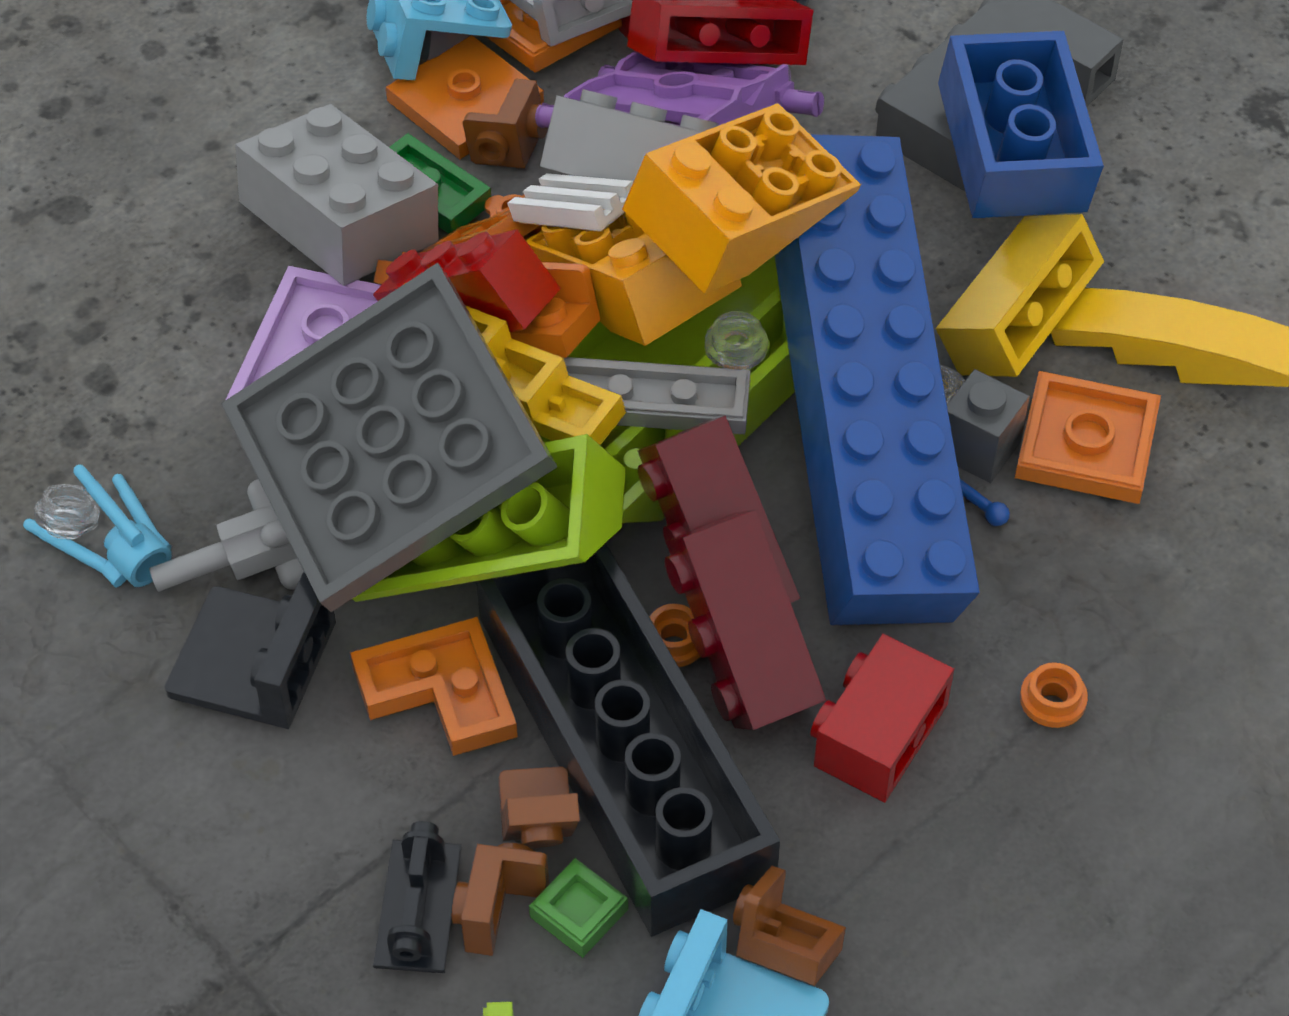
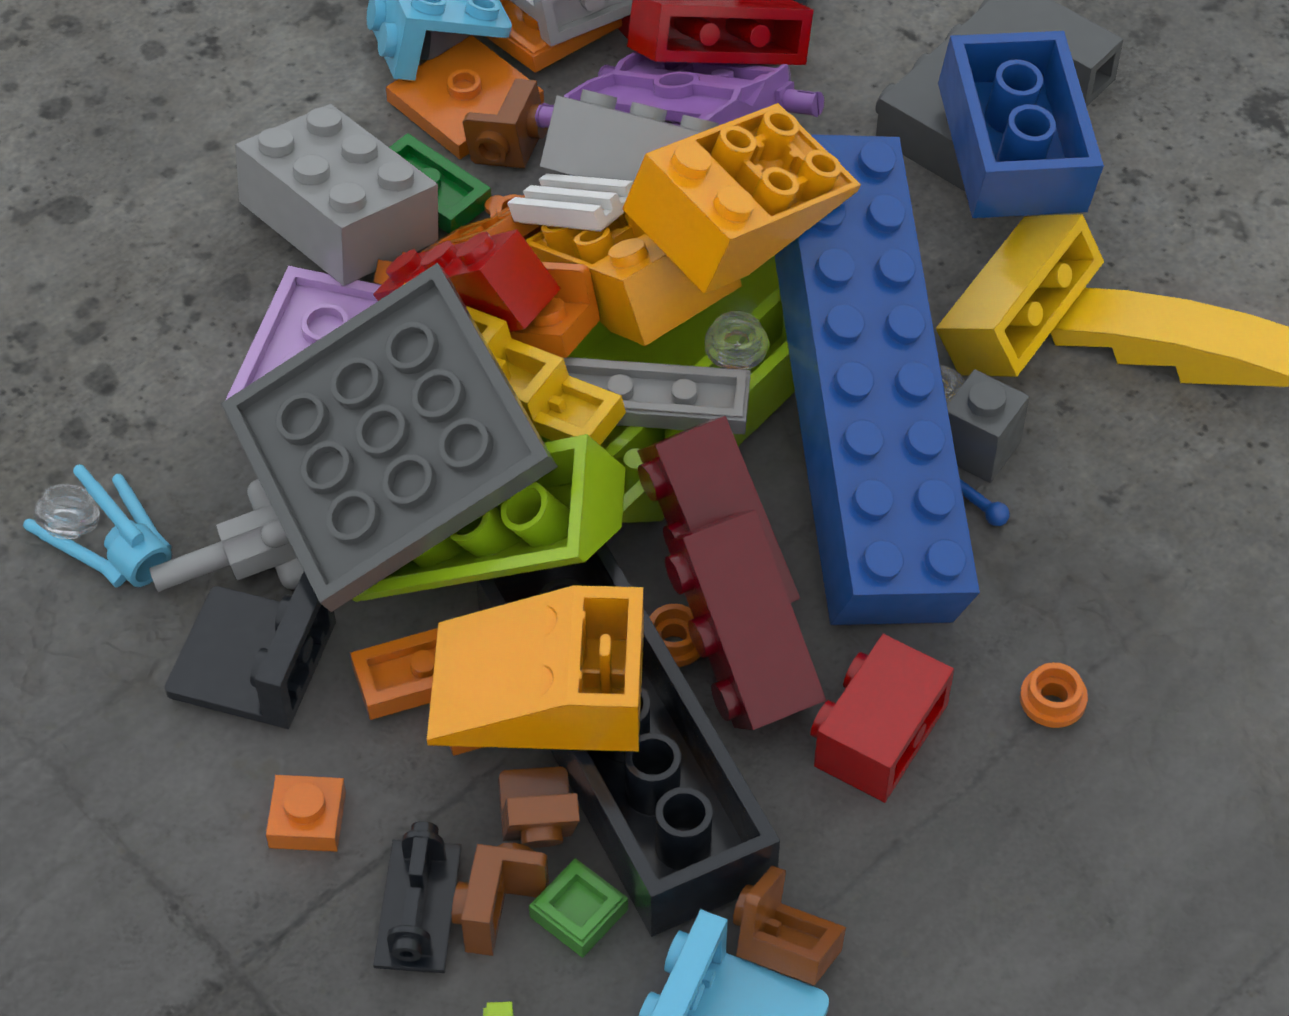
orange plate [1015,371,1161,504] -> none
none -> orange plate [266,775,346,852]
none -> light orange slope [427,585,644,752]

